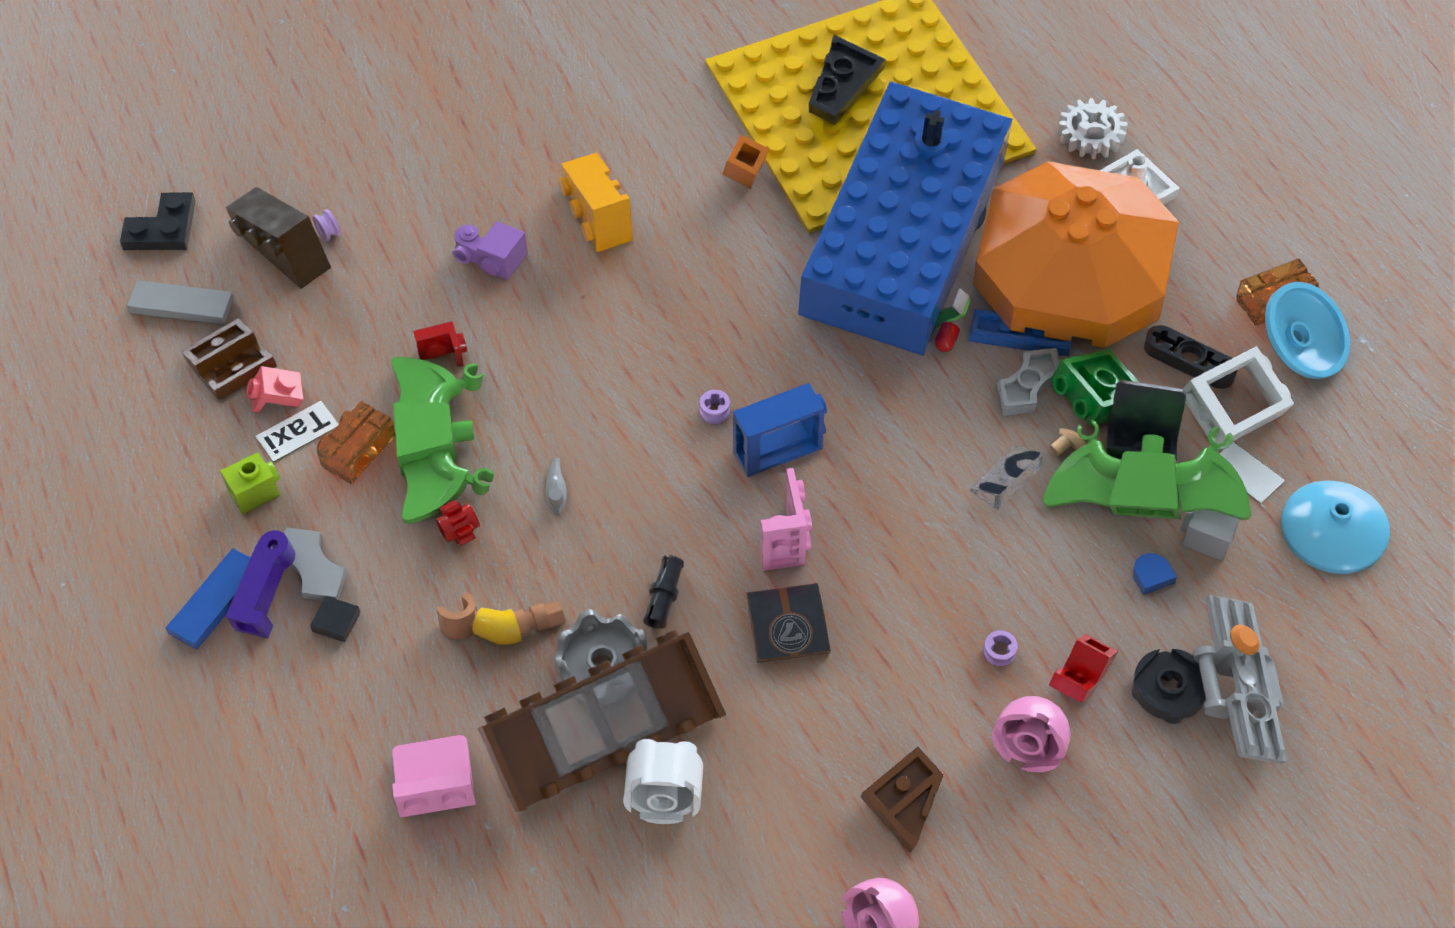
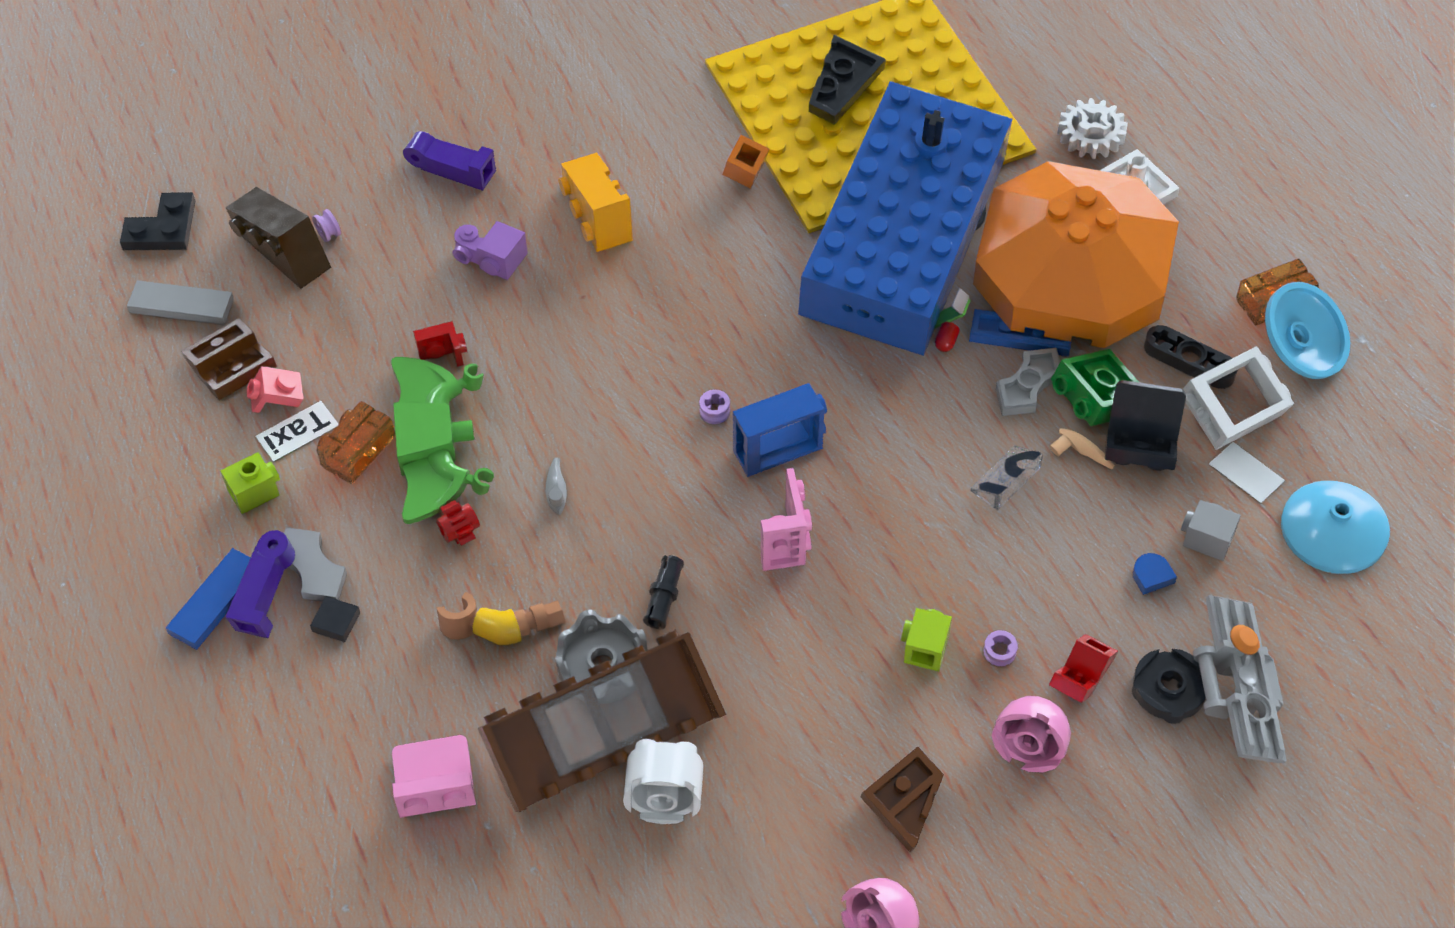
black slope [746,583,831,663] -> none
bright green torso [1043,420,1251,520] -> none
none -> dark purple leg [403,131,496,191]
none -> lime brick [901,608,952,672]

